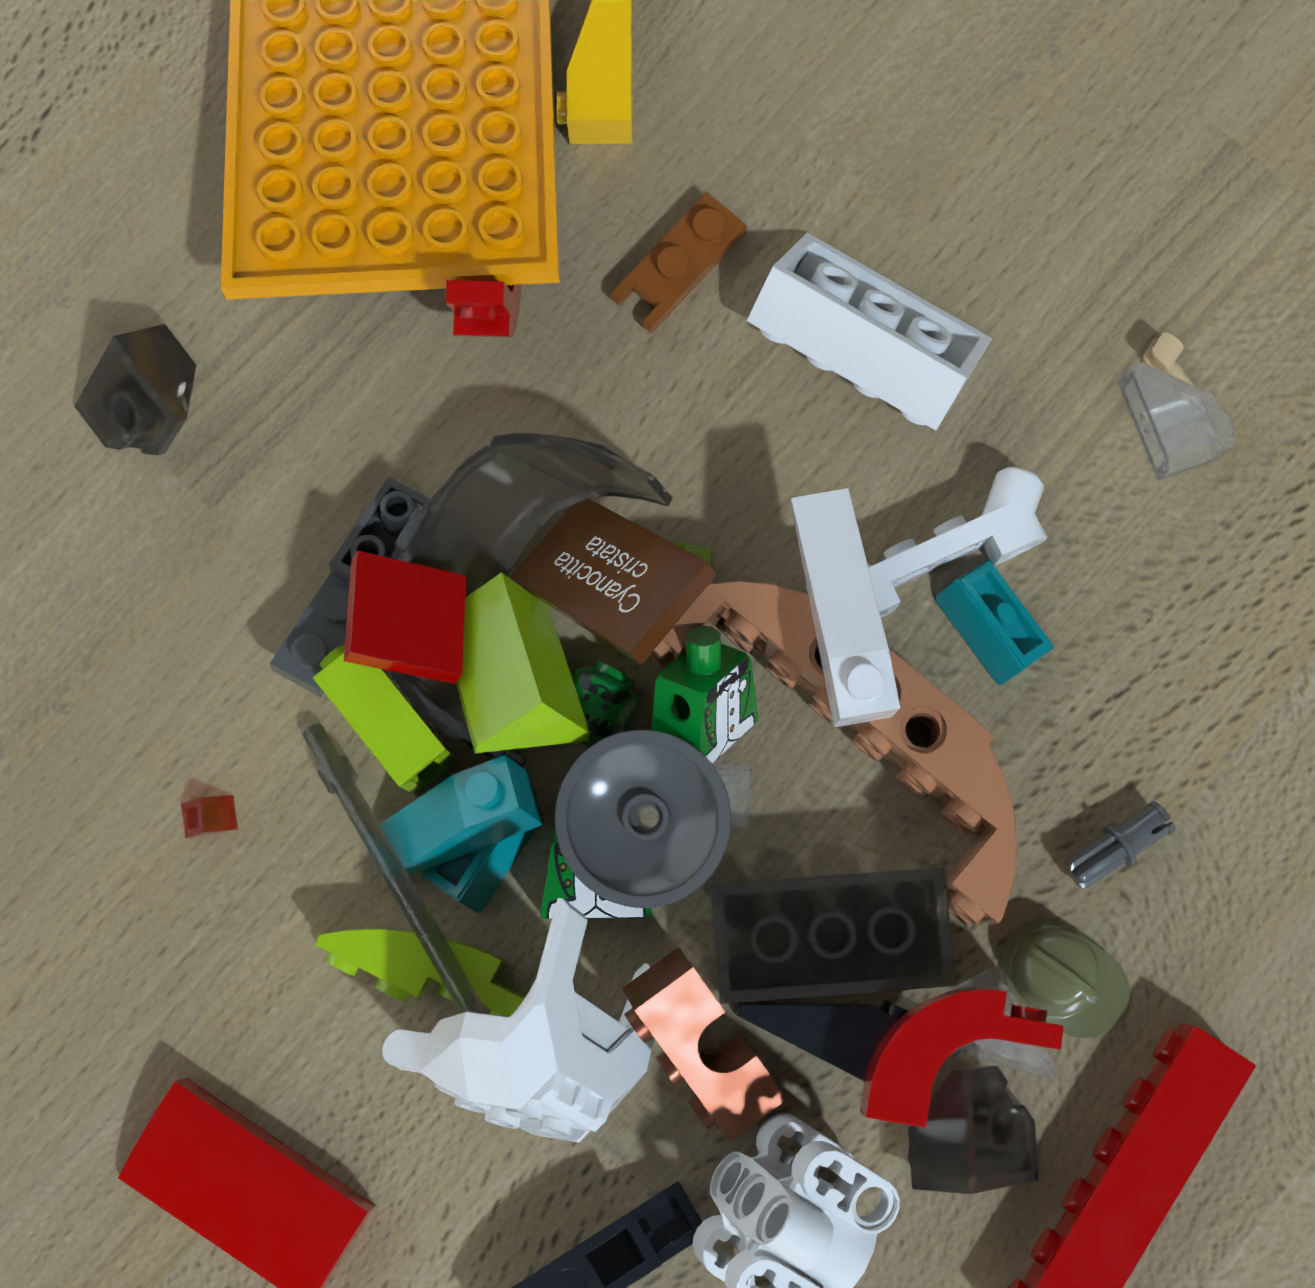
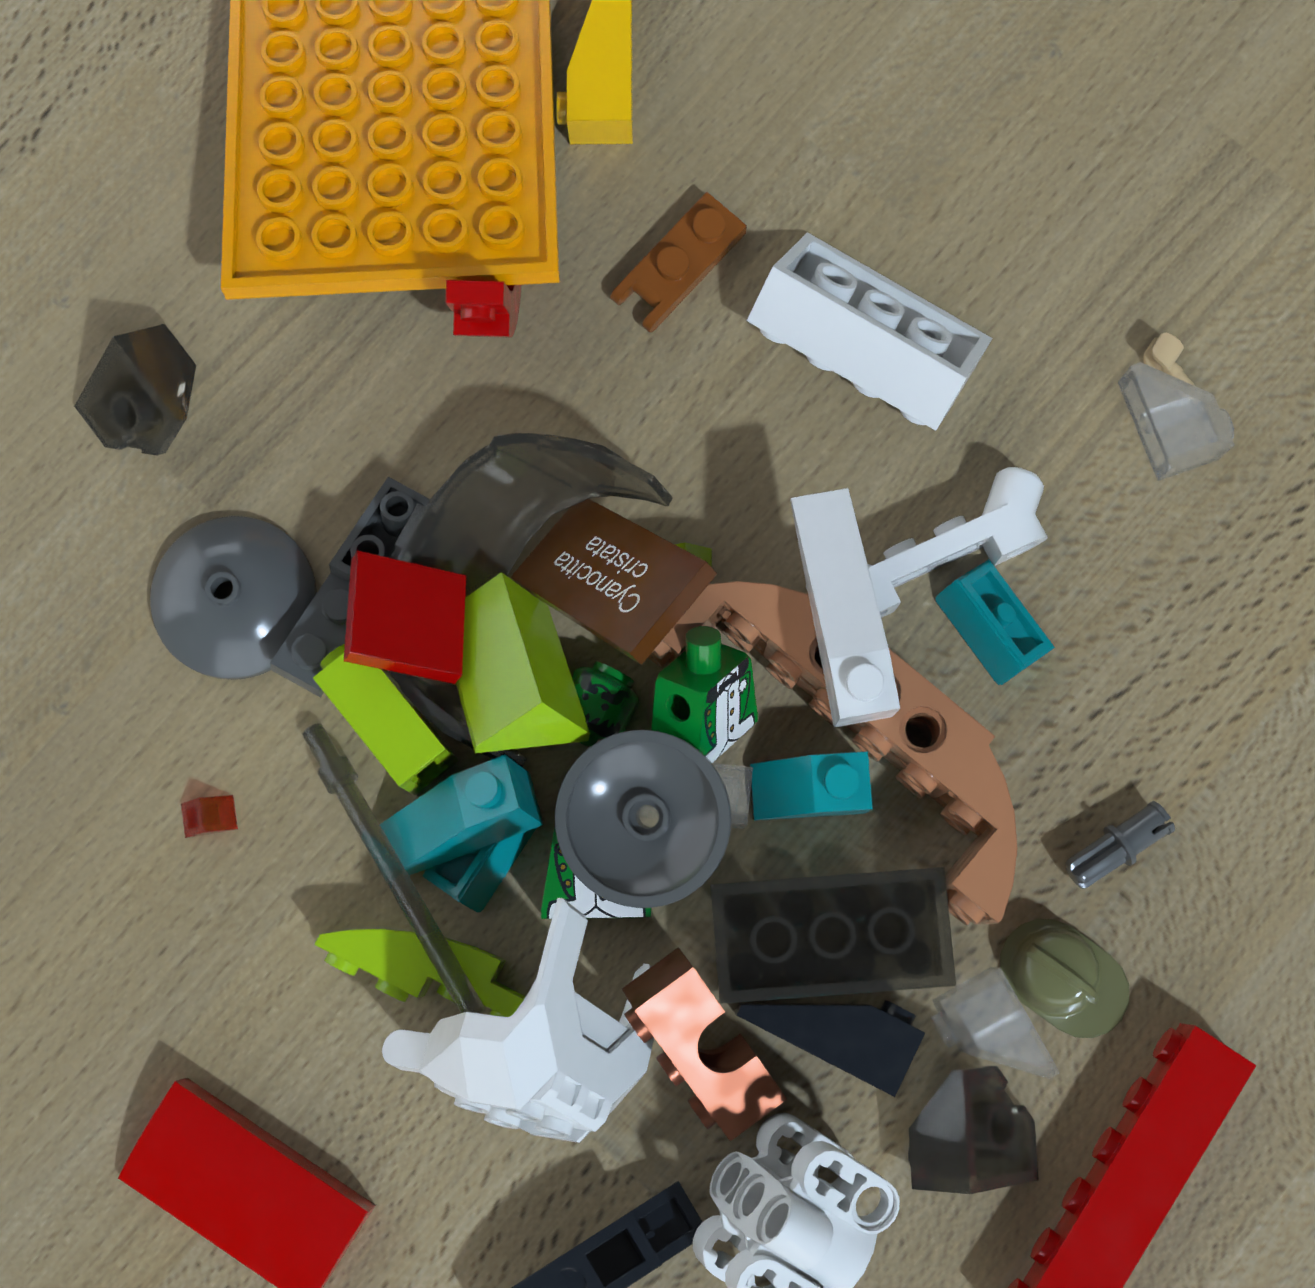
red arch [860,988,1064,1128] -> none
none -> dark grey dish [150,516,317,680]
none -> teal slope [750,752,873,821]

